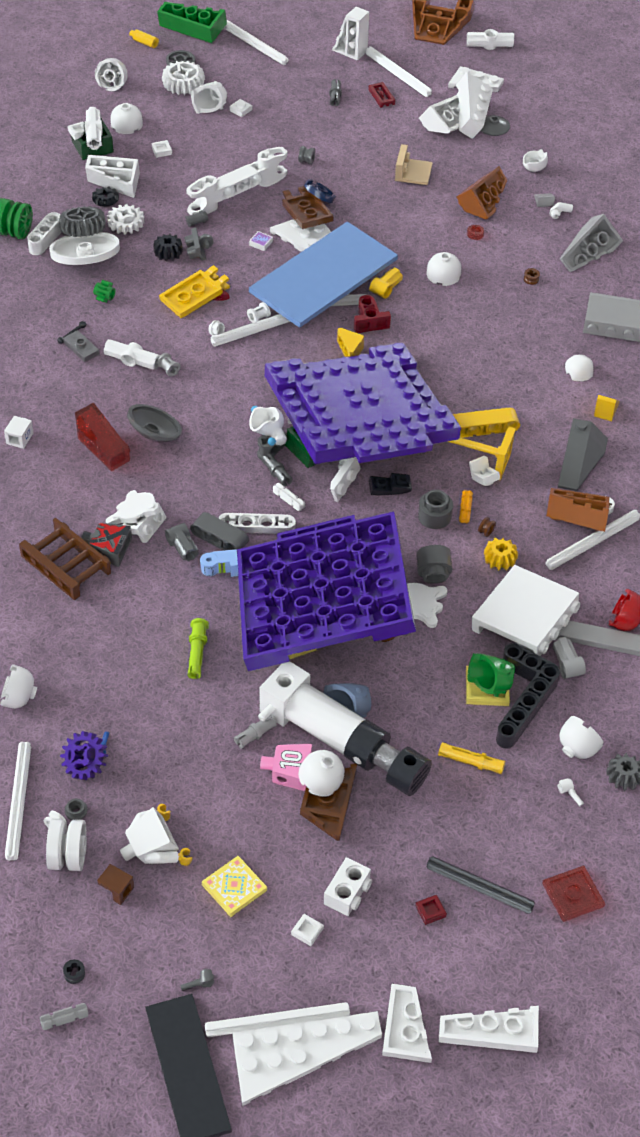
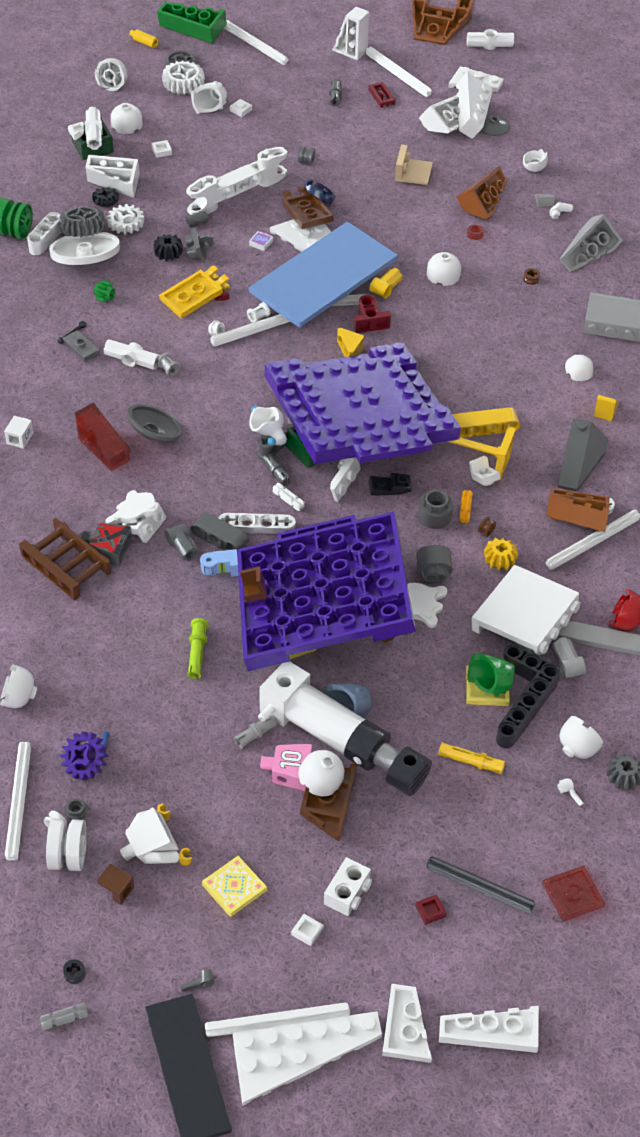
none -> reddish brown panel [240,566,267,603]

